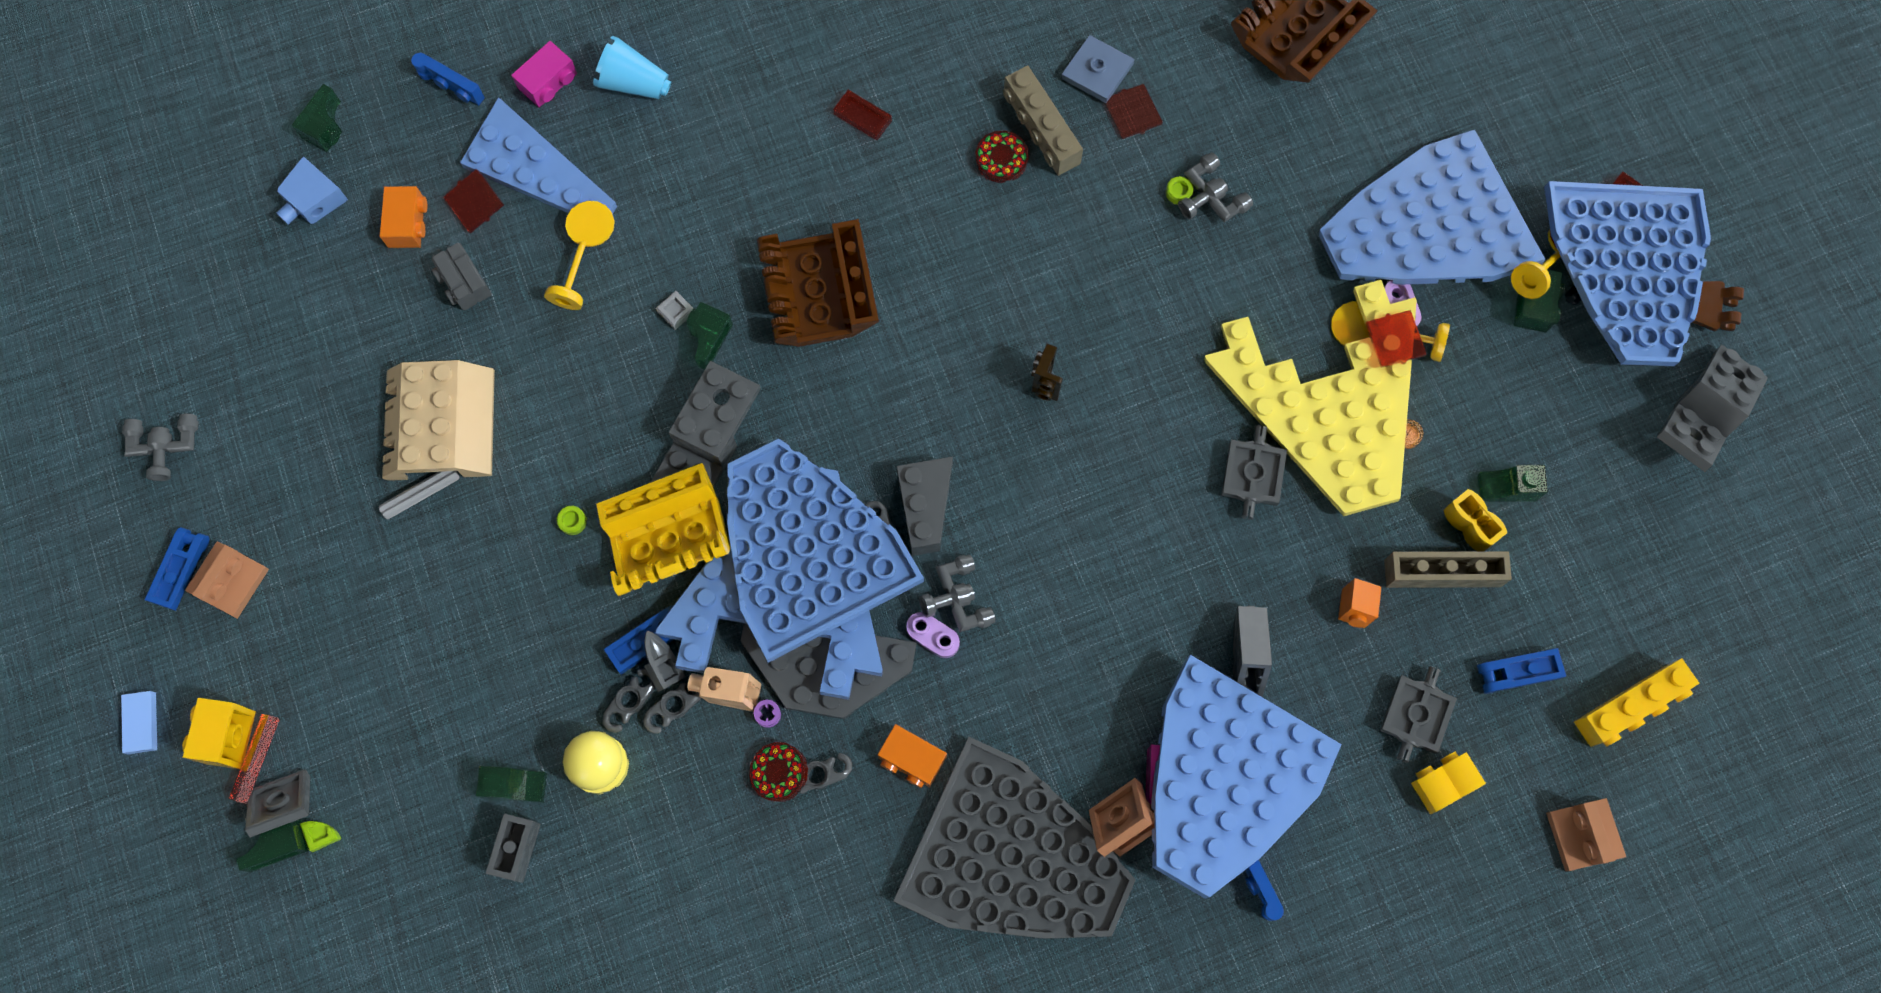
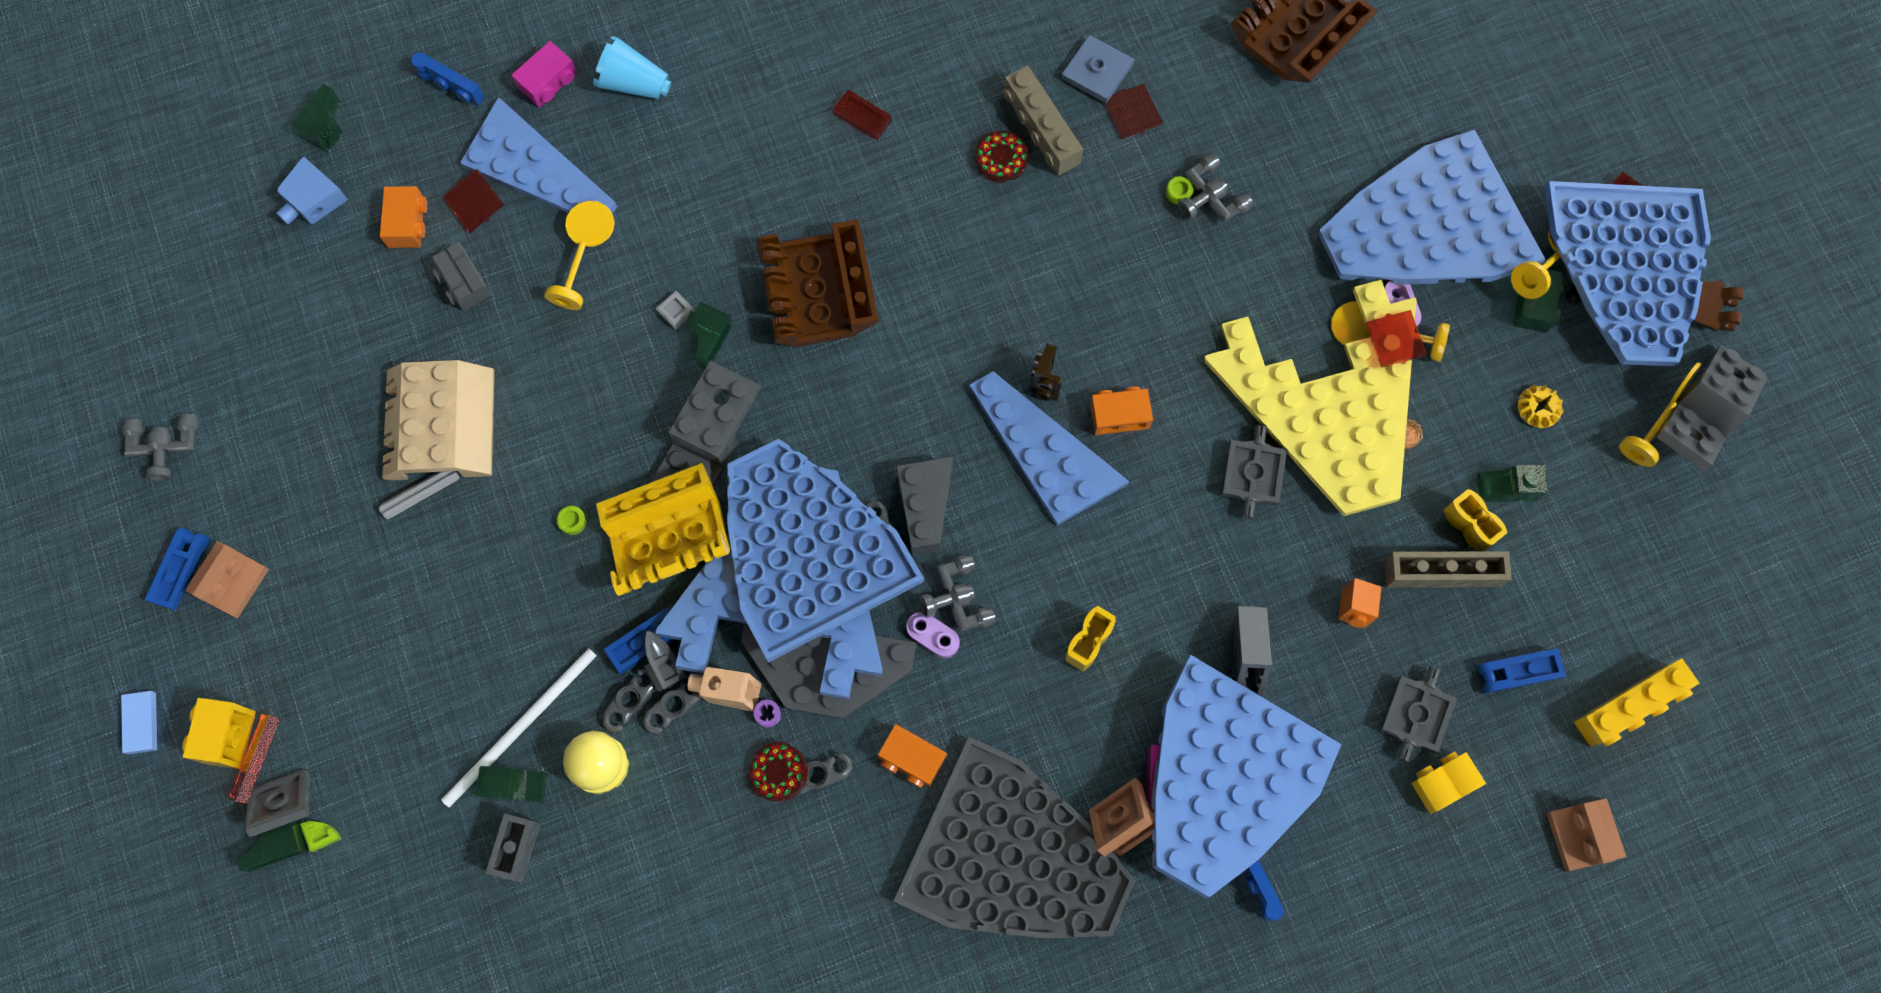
none -> white piece [441,648,597,808]
none -> medium blue wing [969,371,1129,526]
none -> yellow brick [1065,606,1116,672]
none -> orange brick [1090,387,1153,436]
none -> yellow gear [1518,384,1564,428]
none -> yellow piece [1619,362,1701,467]

